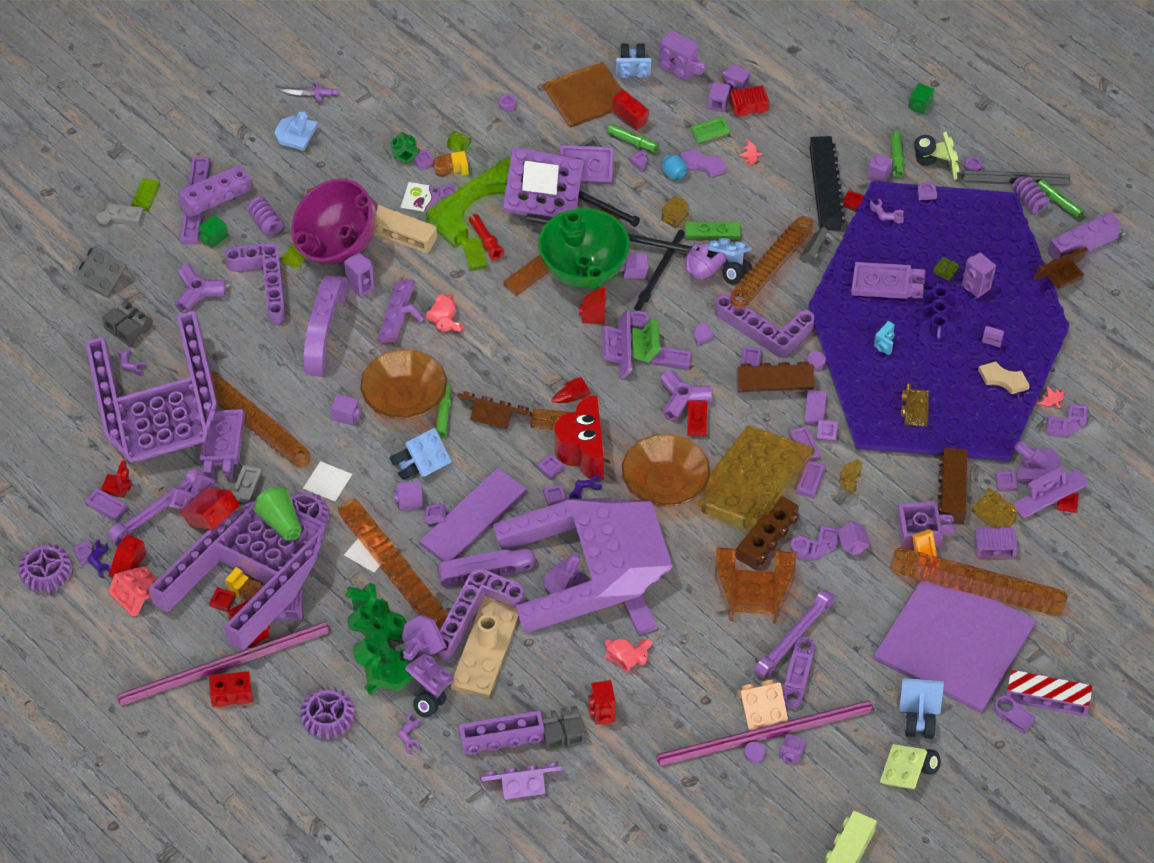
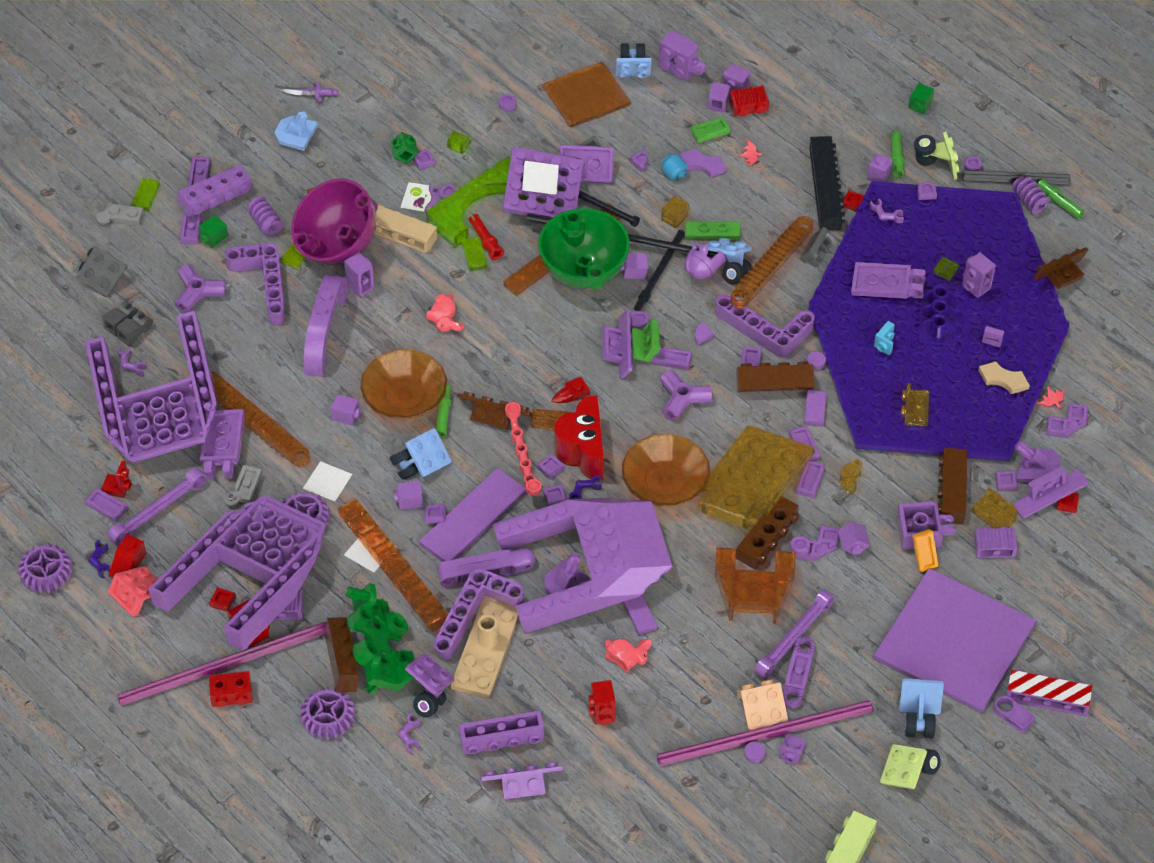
medium lavender tile [72,539,93,566] -> none
medium lavender tile [167,473,216,510] -> none
red brick [180,487,240,530] -> none
leg [225,567,263,601] -> none
bright green cone [253,486,302,541] -> none
medium lavender plate [377,279,424,344] -> none
medium lavender piece [402,615,447,661] -> none
leg [434,151,469,177] -> none
dark grey legs [541,706,586,751] -> none
red slope [579,286,606,324] -> none
bright green pin [607,123,659,153] -> none
red brick [611,89,650,131] -> none
red plate [687,400,708,437] -> none
medium lavender tile [817,420,838,441] -> none
clear orange beam [890,548,1068,616] -> none
medium lavender brick [1048,212,1121,260] -> none
none -> reddish brown brick [325,617,359,693]
none -> coral bar [505,402,542,496]

